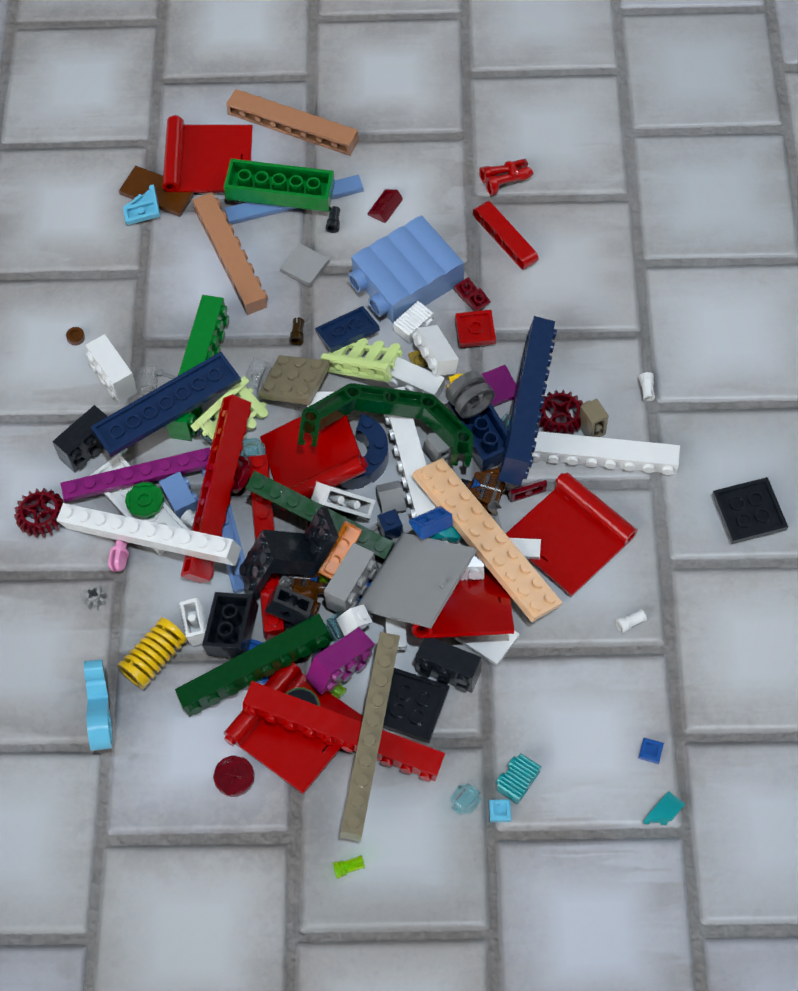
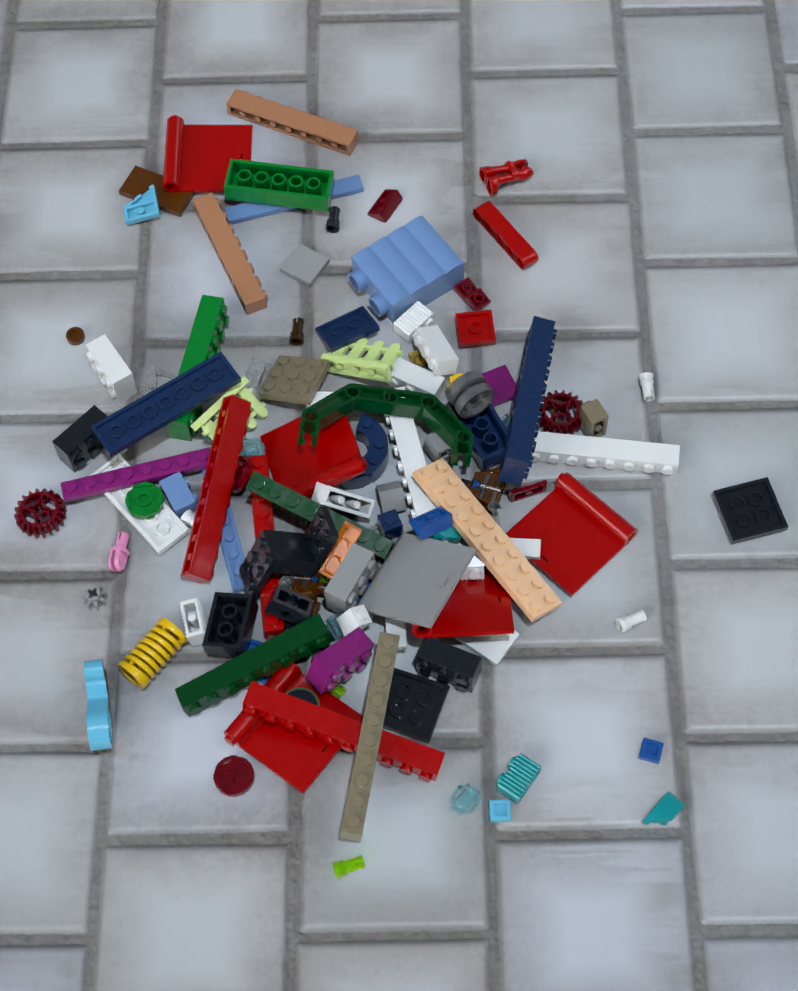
white brick [56,503,241,566] -> none

